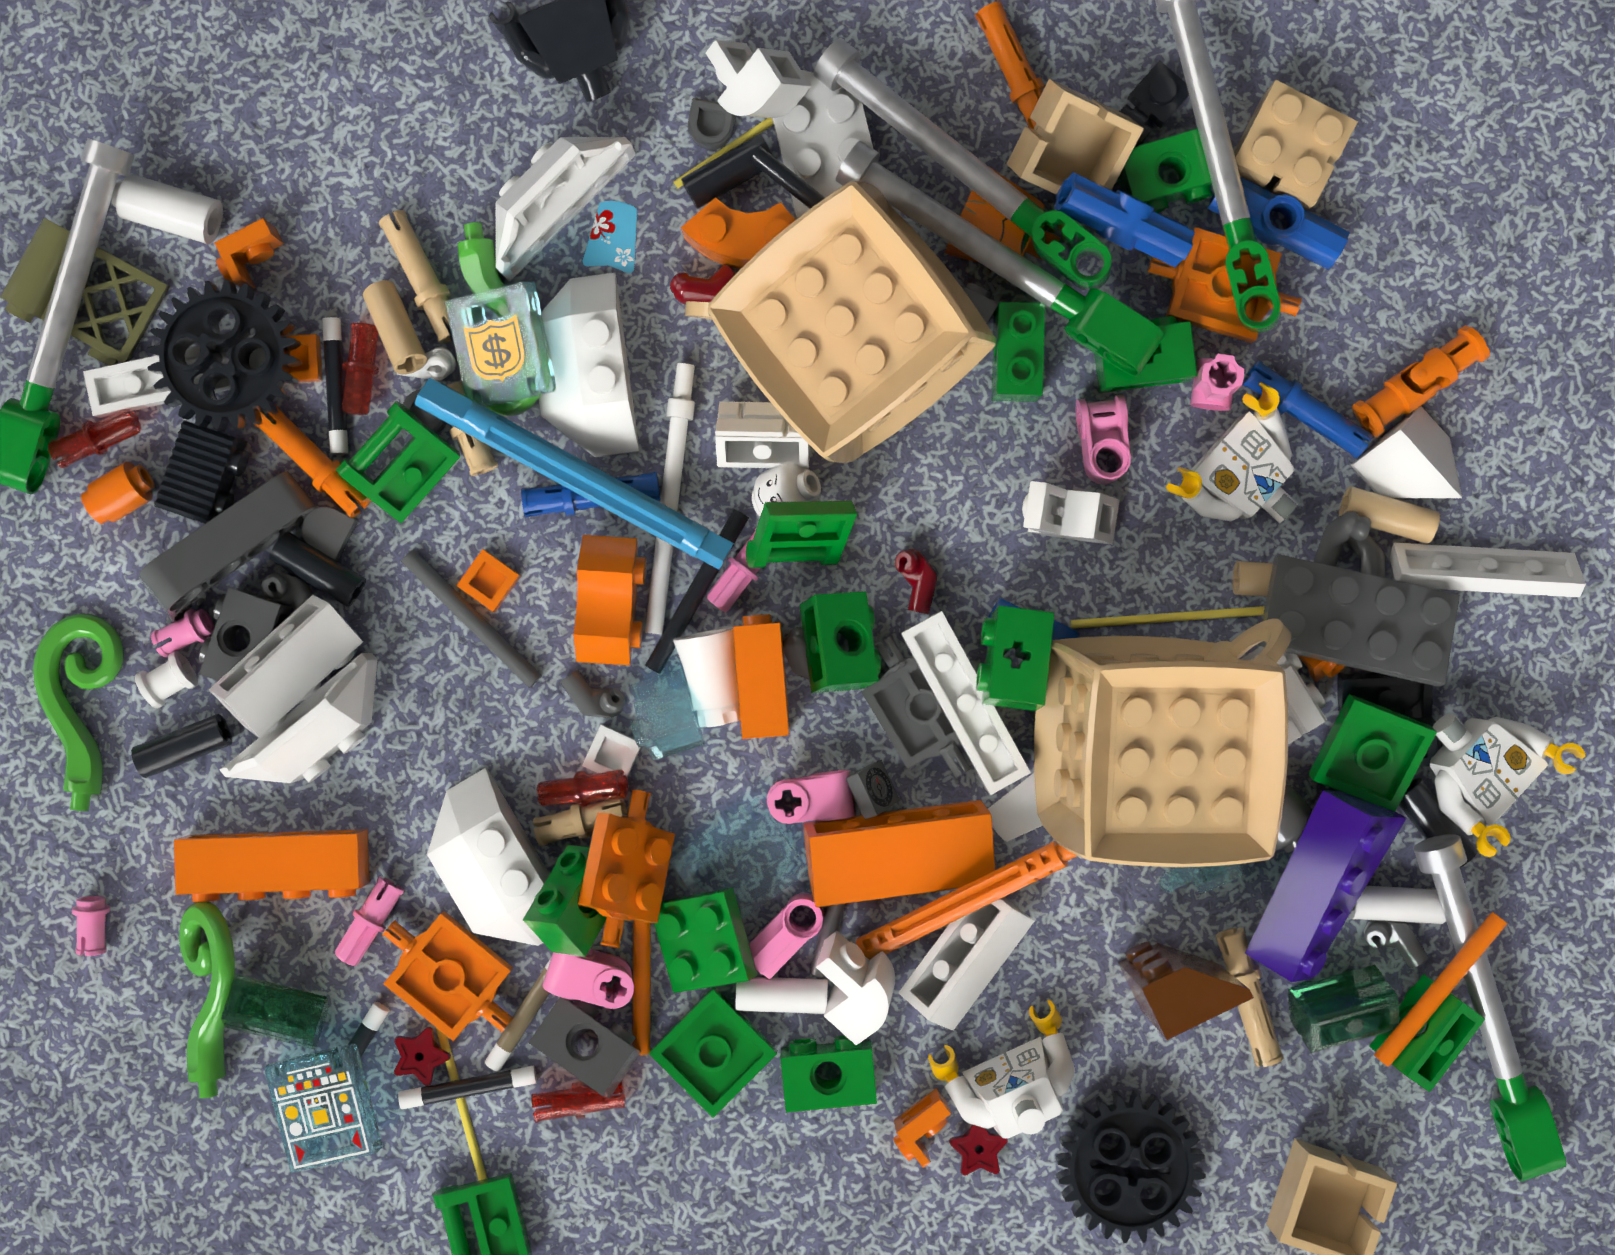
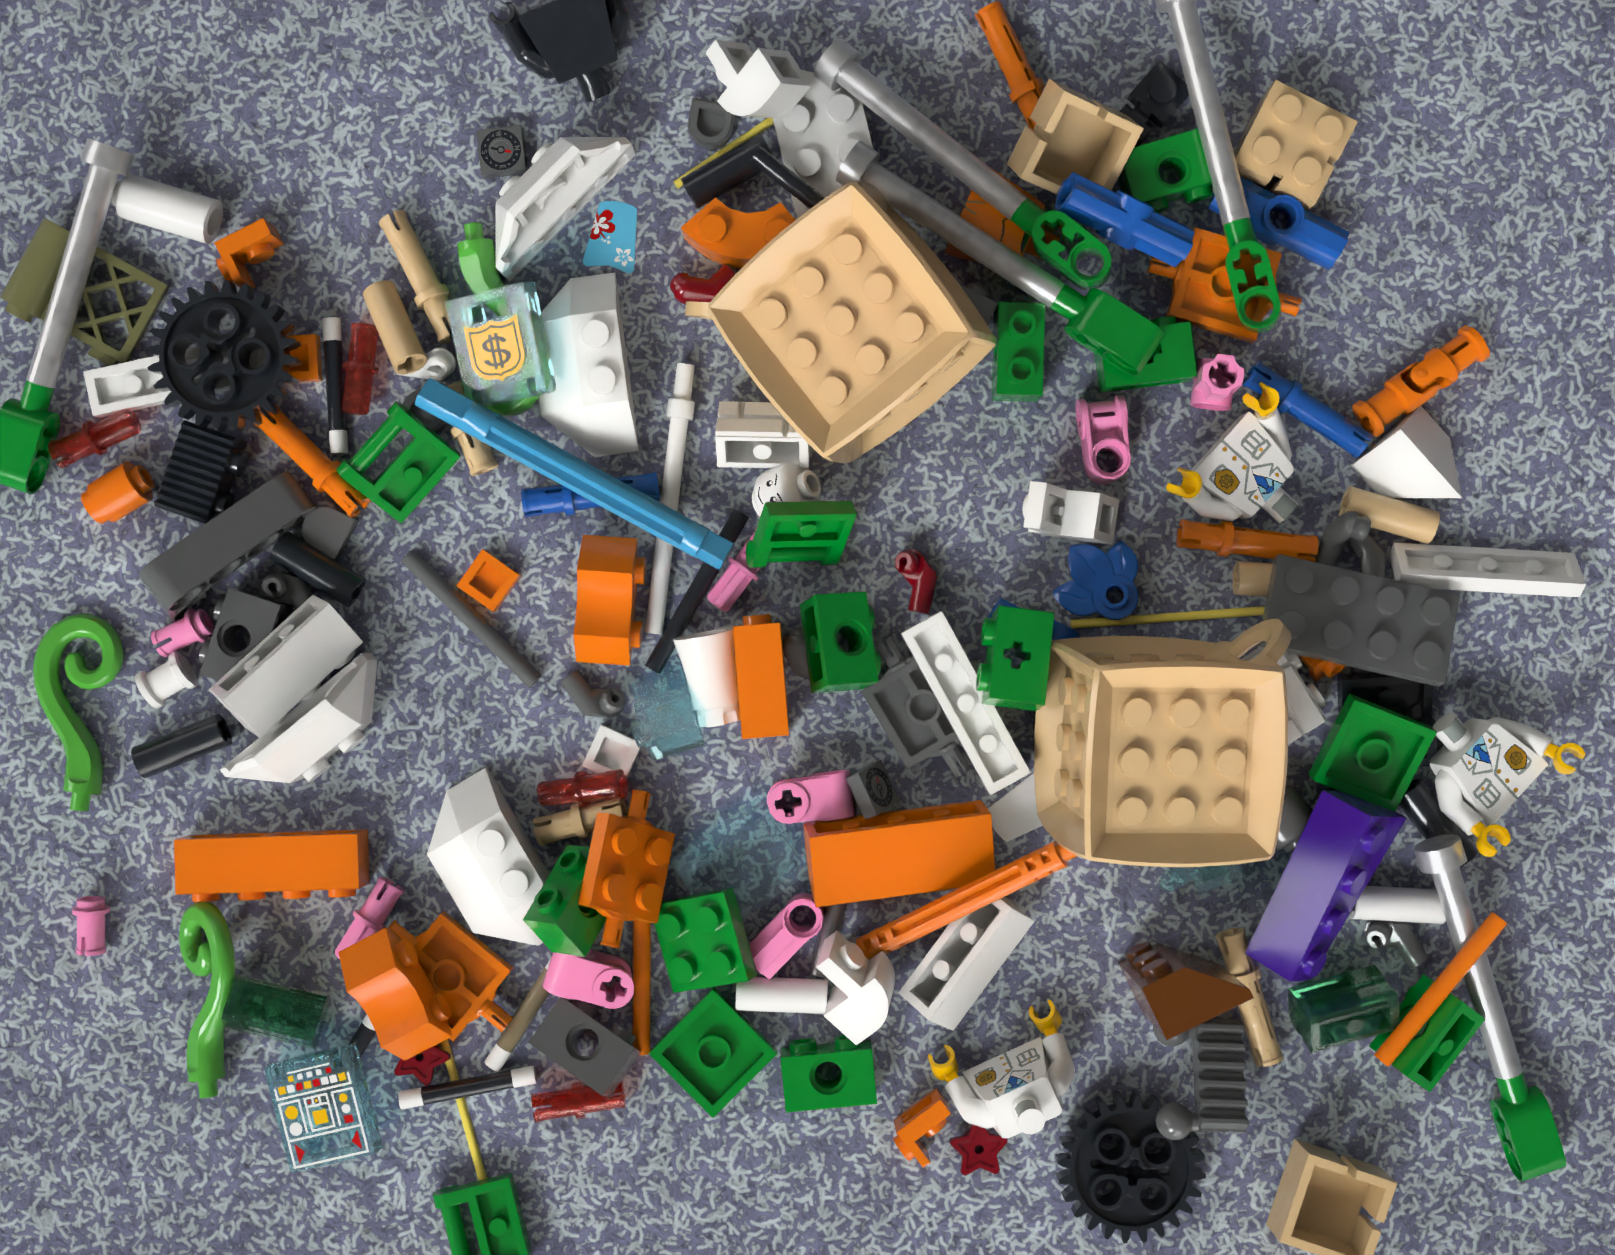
none -> orange brick [338,927,452,1061]
none -> dark grey tile [476,125,528,179]
none -> blue plate [1053,541,1139,620]
none -> dark grey gear [1153,1019,1249,1140]
none -> orange pin [1176,519,1319,562]

